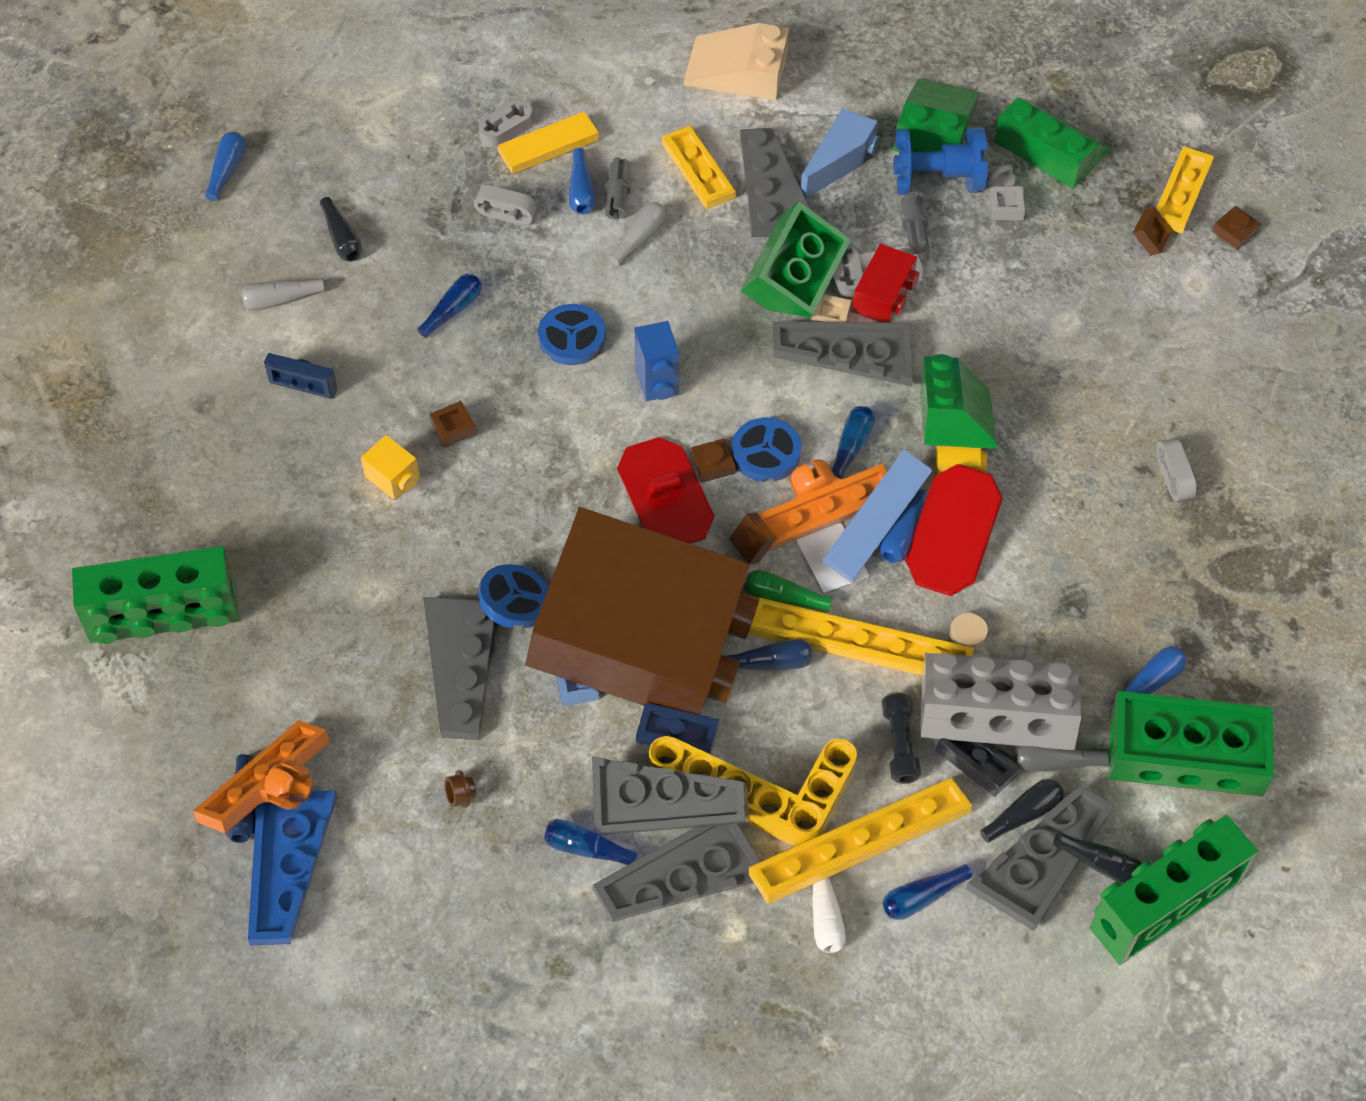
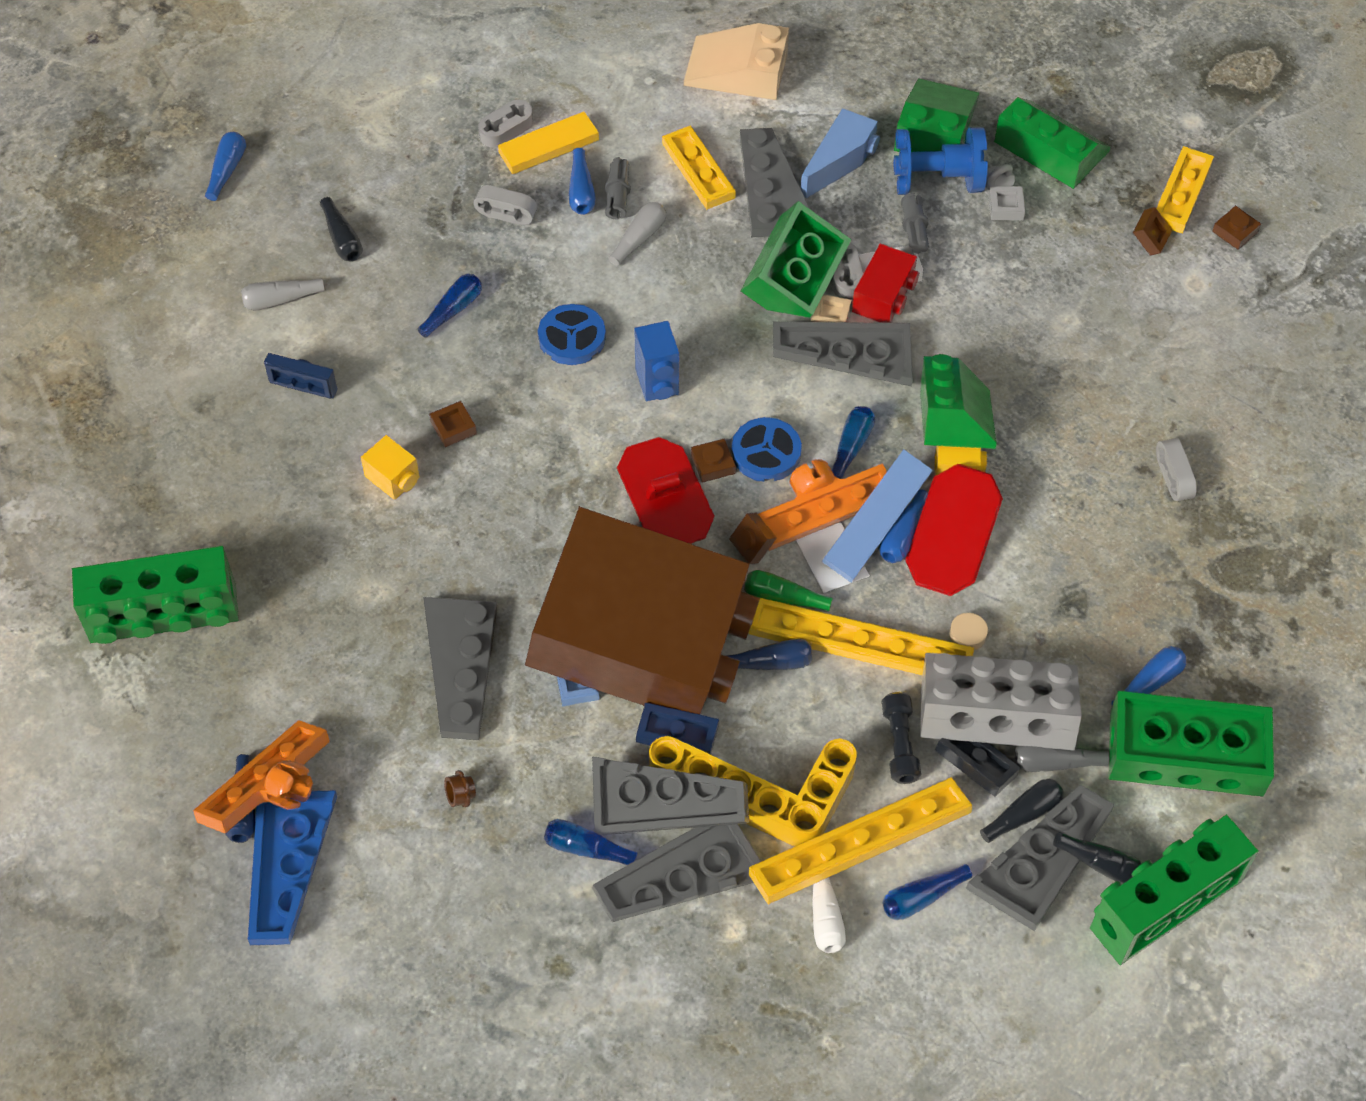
blue tile [478,564,549,629] -> none

